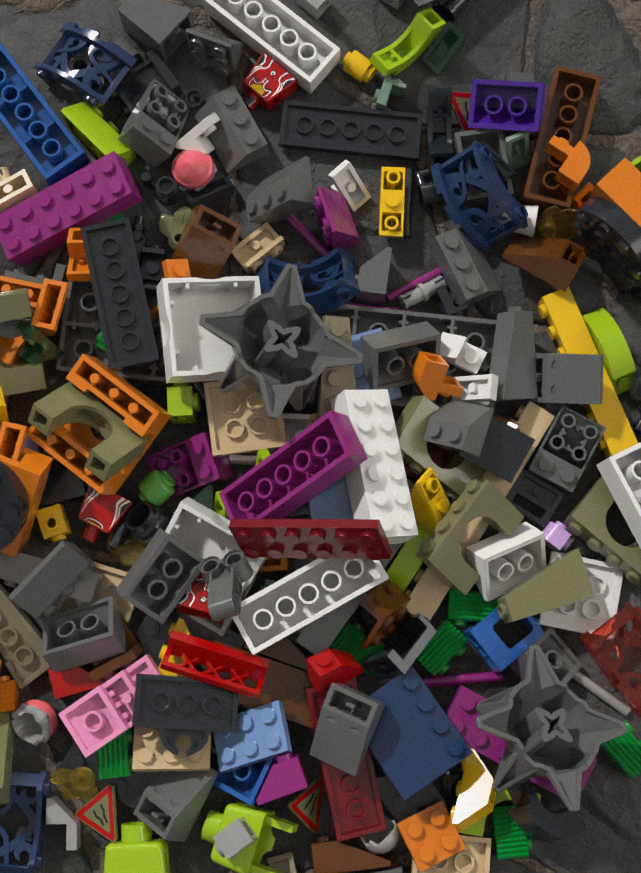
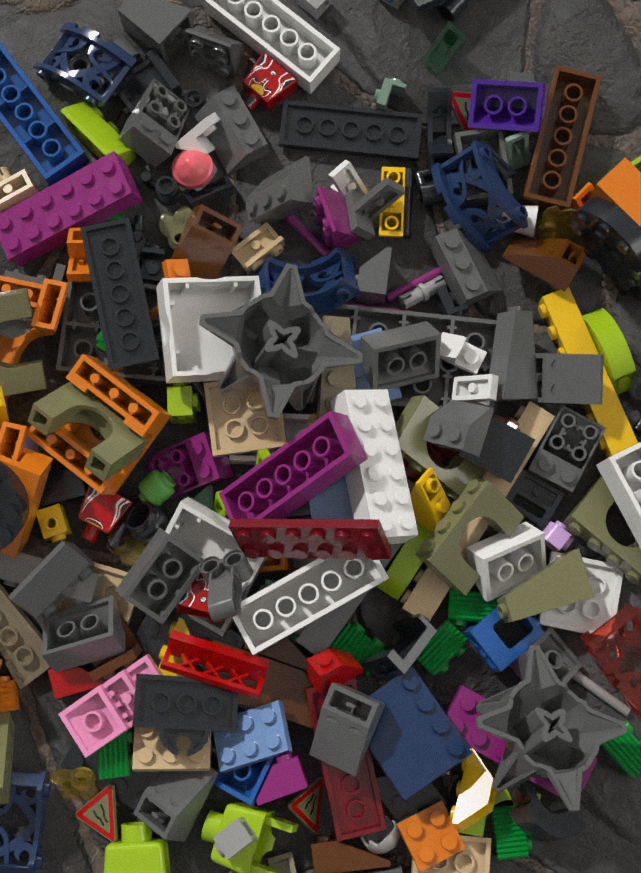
light grey hair [11,700,58,746] -> none
clear green slope [16,320,64,364] -> none
light grey slope [46,796,81,850] -> none
yellow brick [342,50,377,84] -> none
reddish brown bracket [359,580,411,650] -> none
lime arch [369,7,446,77] -> none
orange brick [412,351,464,401] -> none
magenta bar [420,671,503,687] -> none
orange brick [545,135,590,192] -> none
none -> dark grey bracket [345,177,405,240]

